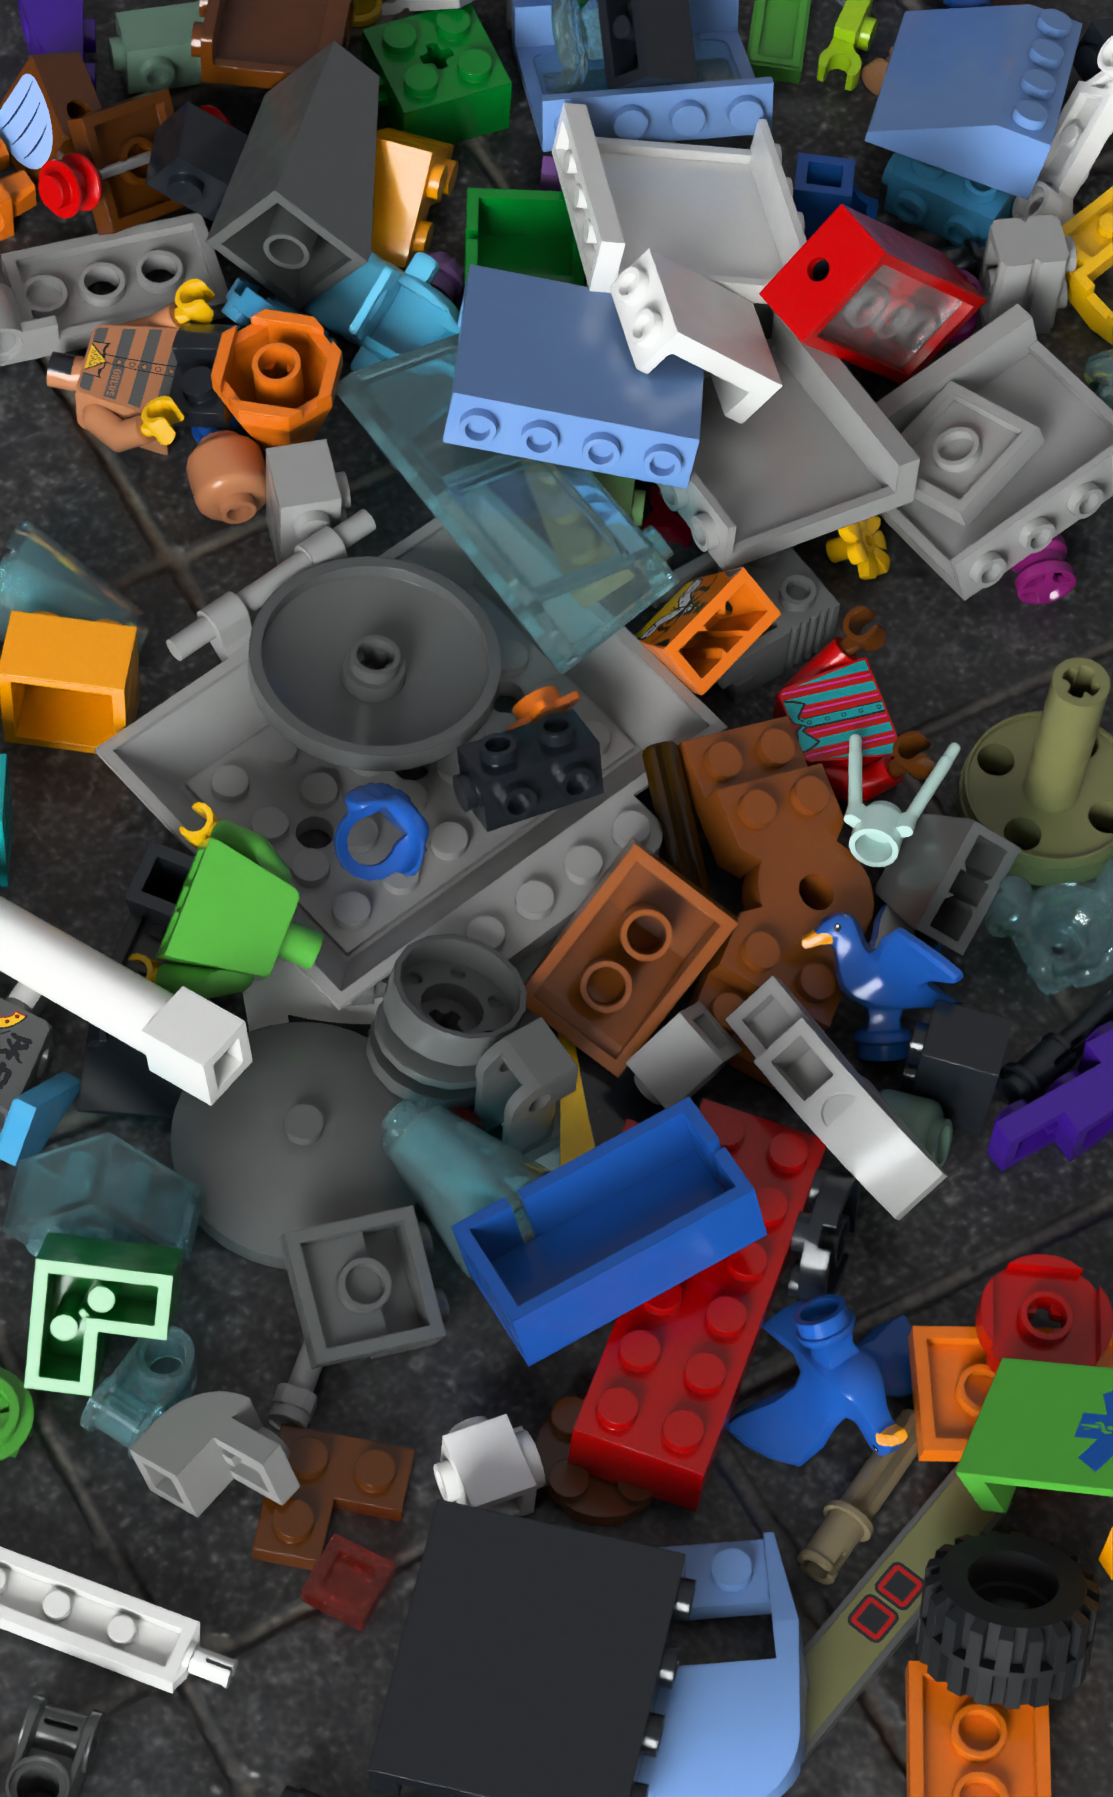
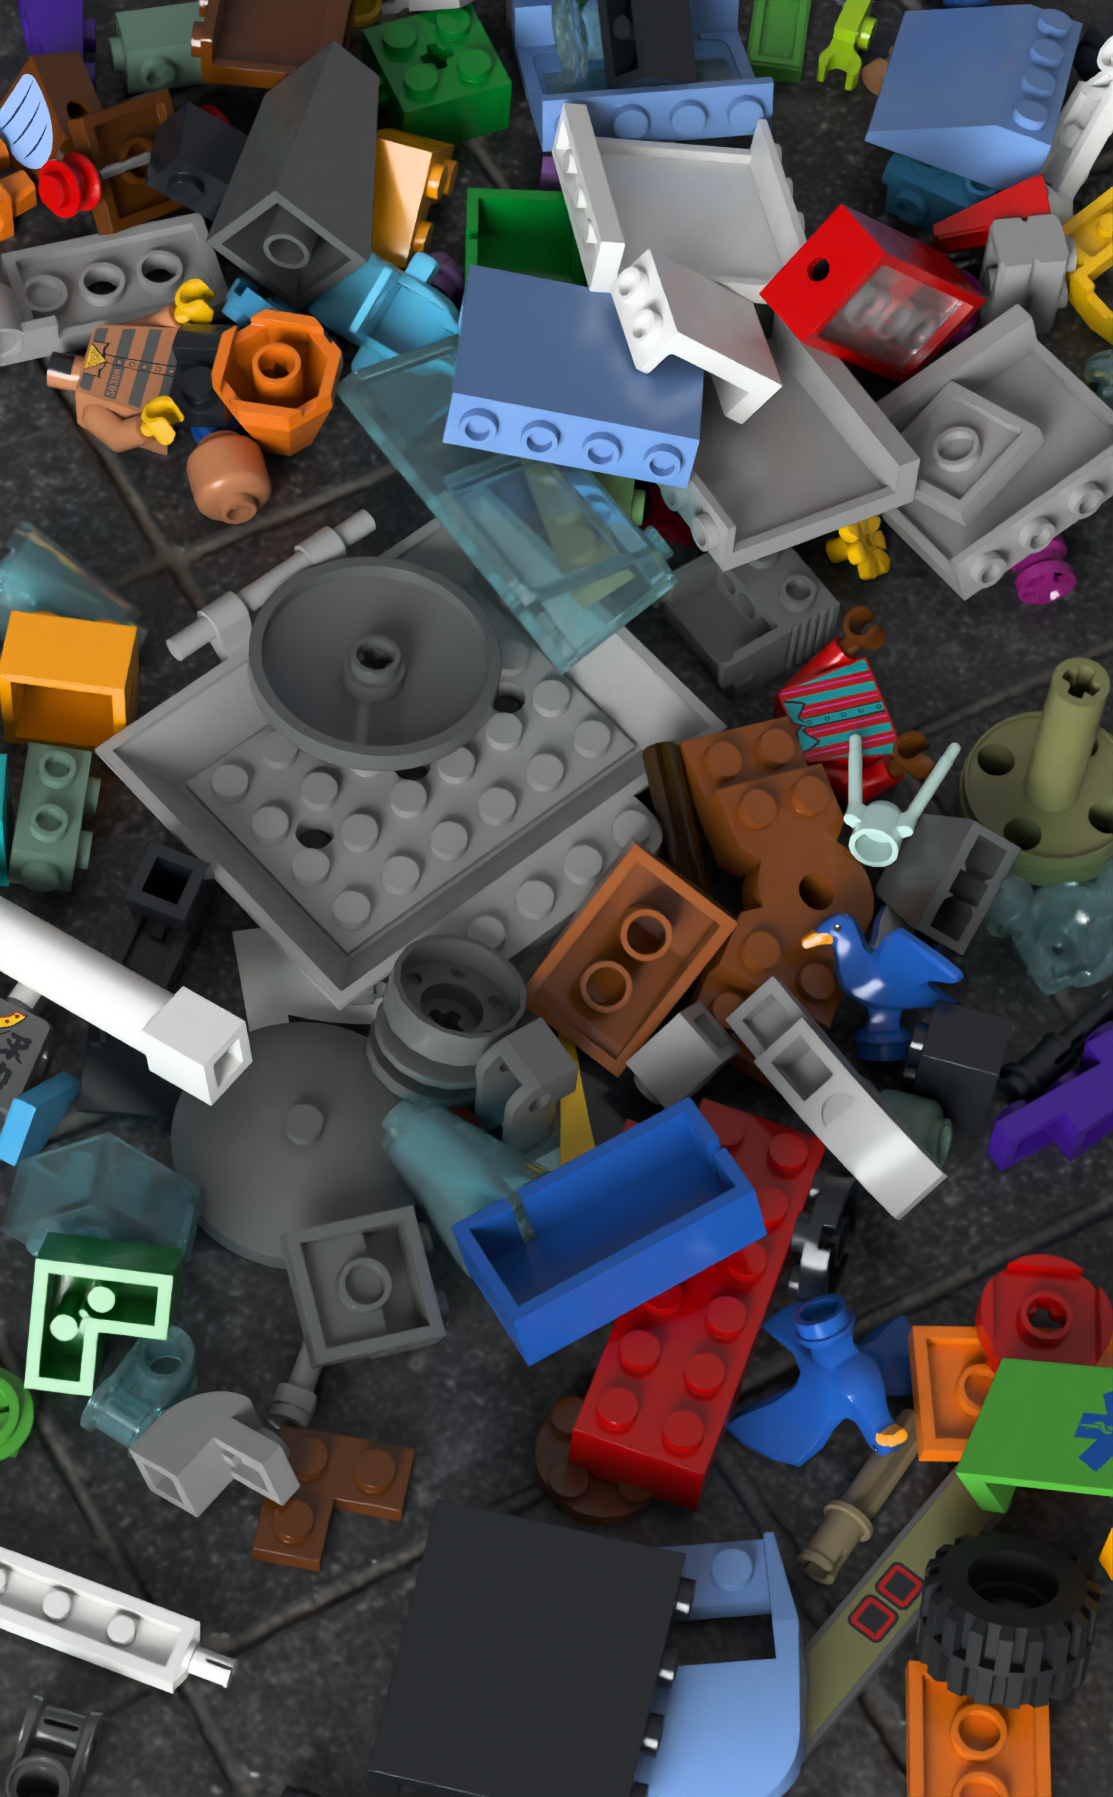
bright green torso [127,802,324,999] -> none
light grey brick [266,439,351,566] -> none
clear red plate [301,1533,396,1632] -> none
blue piece [333,782,429,881] -> none
white brick [433,1414,546,1517] -> none
black brick [453,709,604,832] -> none
orange plate [505,685,581,731] -> none
orange torso [635,567,782,695] -> none
blue brick [793,152,878,240] -> none
none -> sand green brick [7,742,101,892]
none -> red slope [931,173,1051,254]

